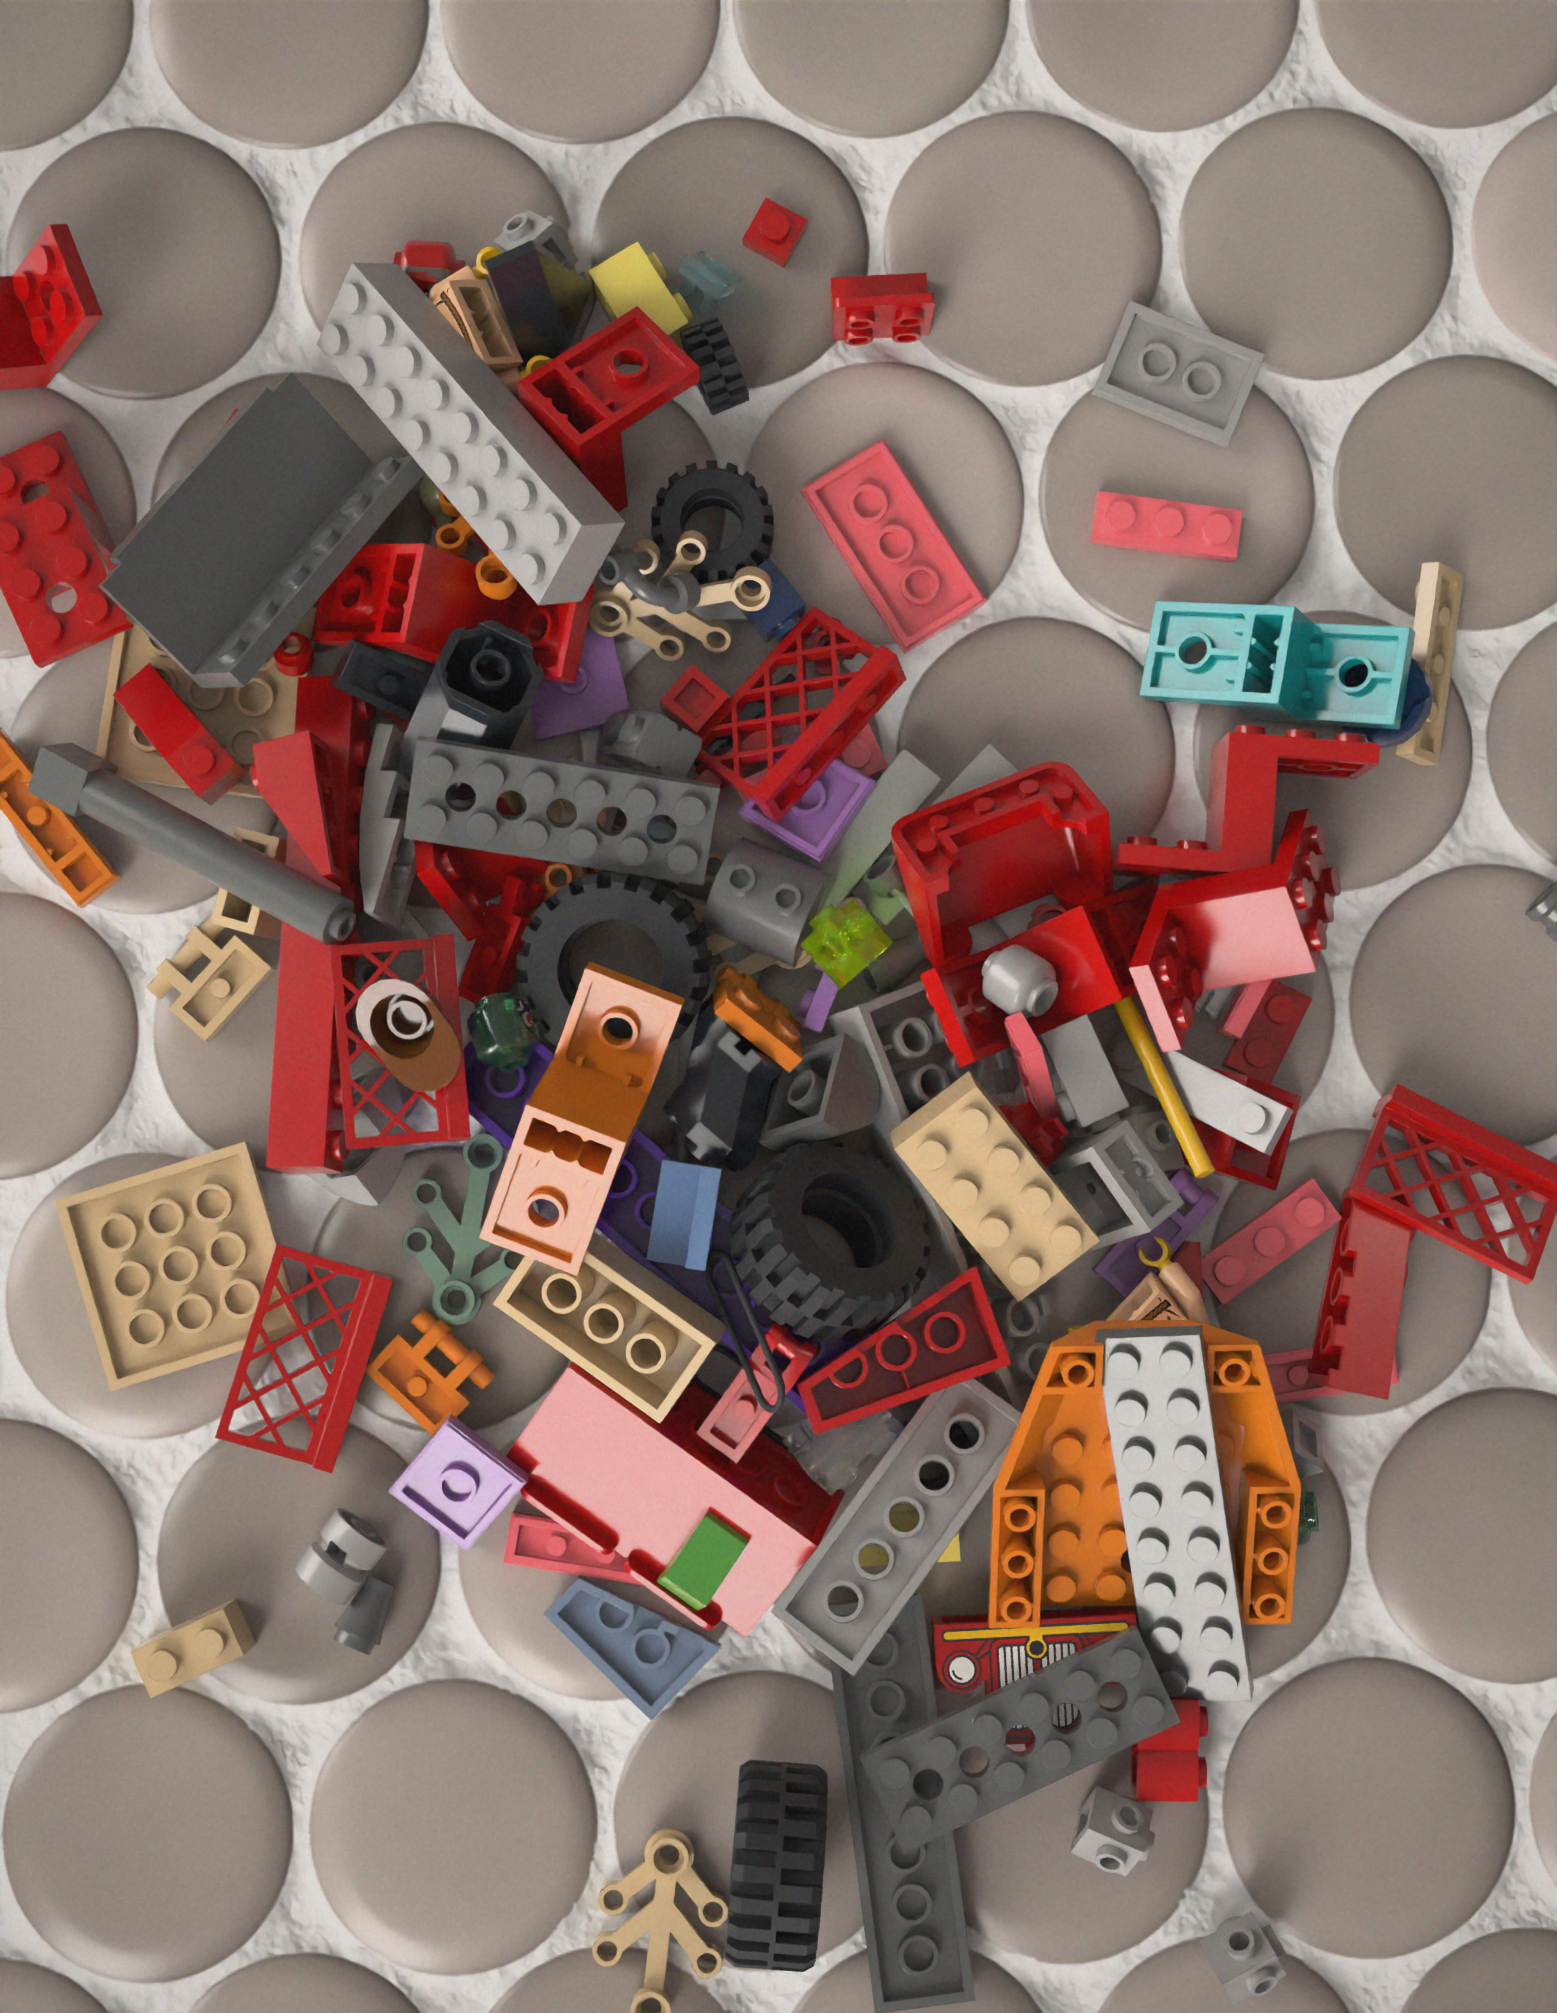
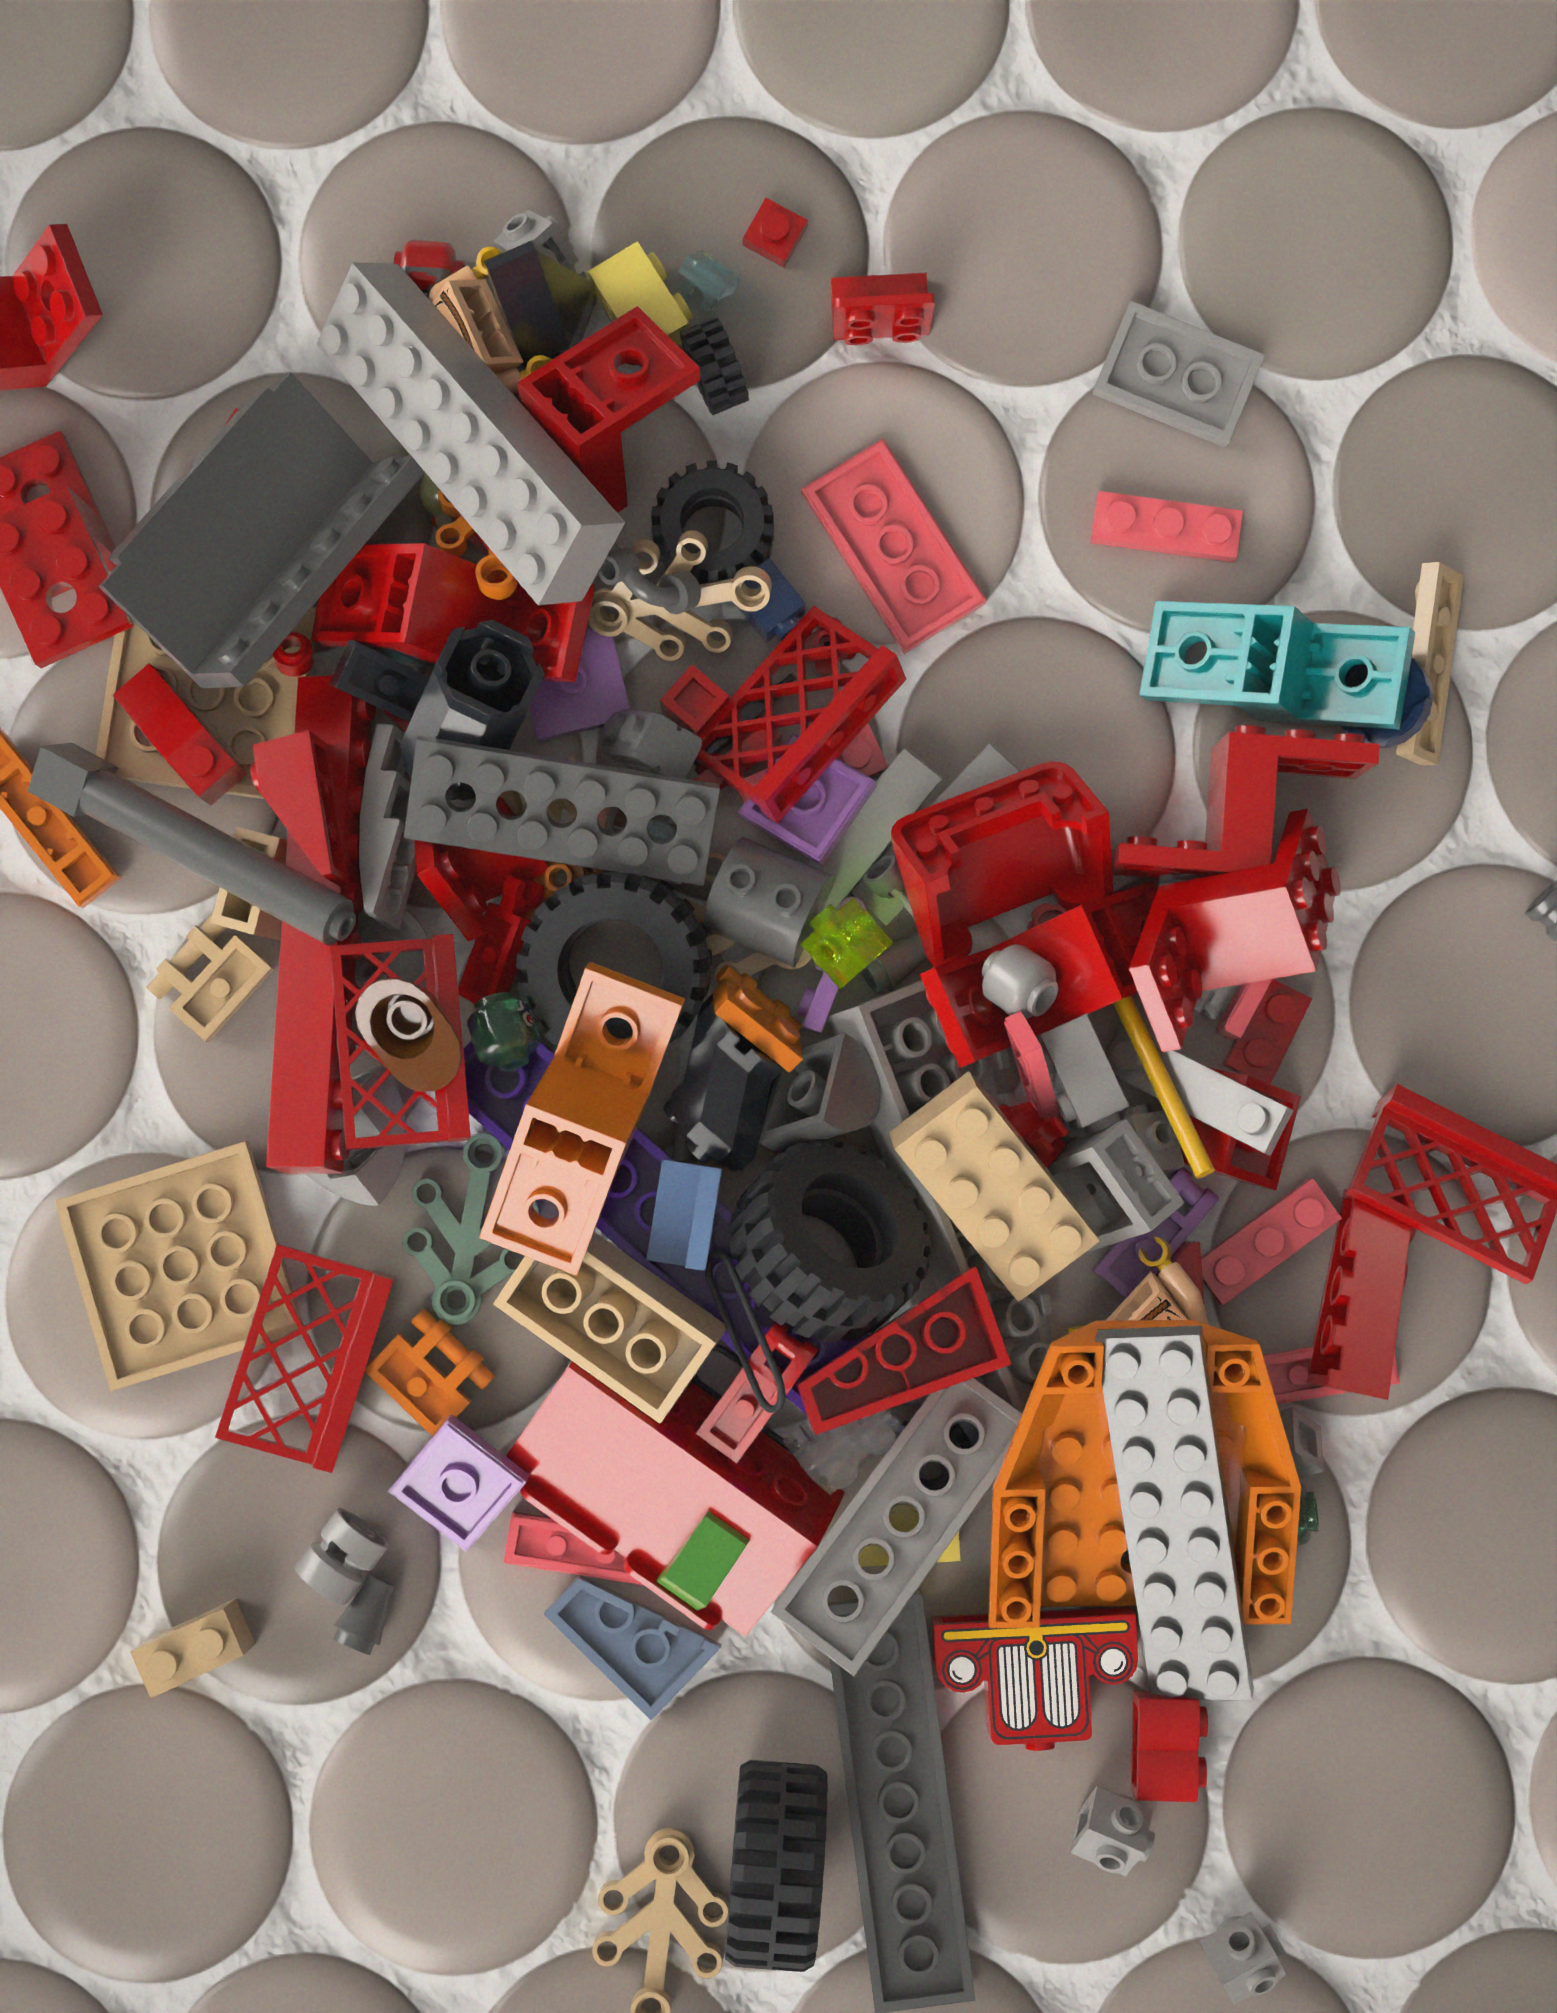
dark grey plate [860,1625,1181,1854] -> none

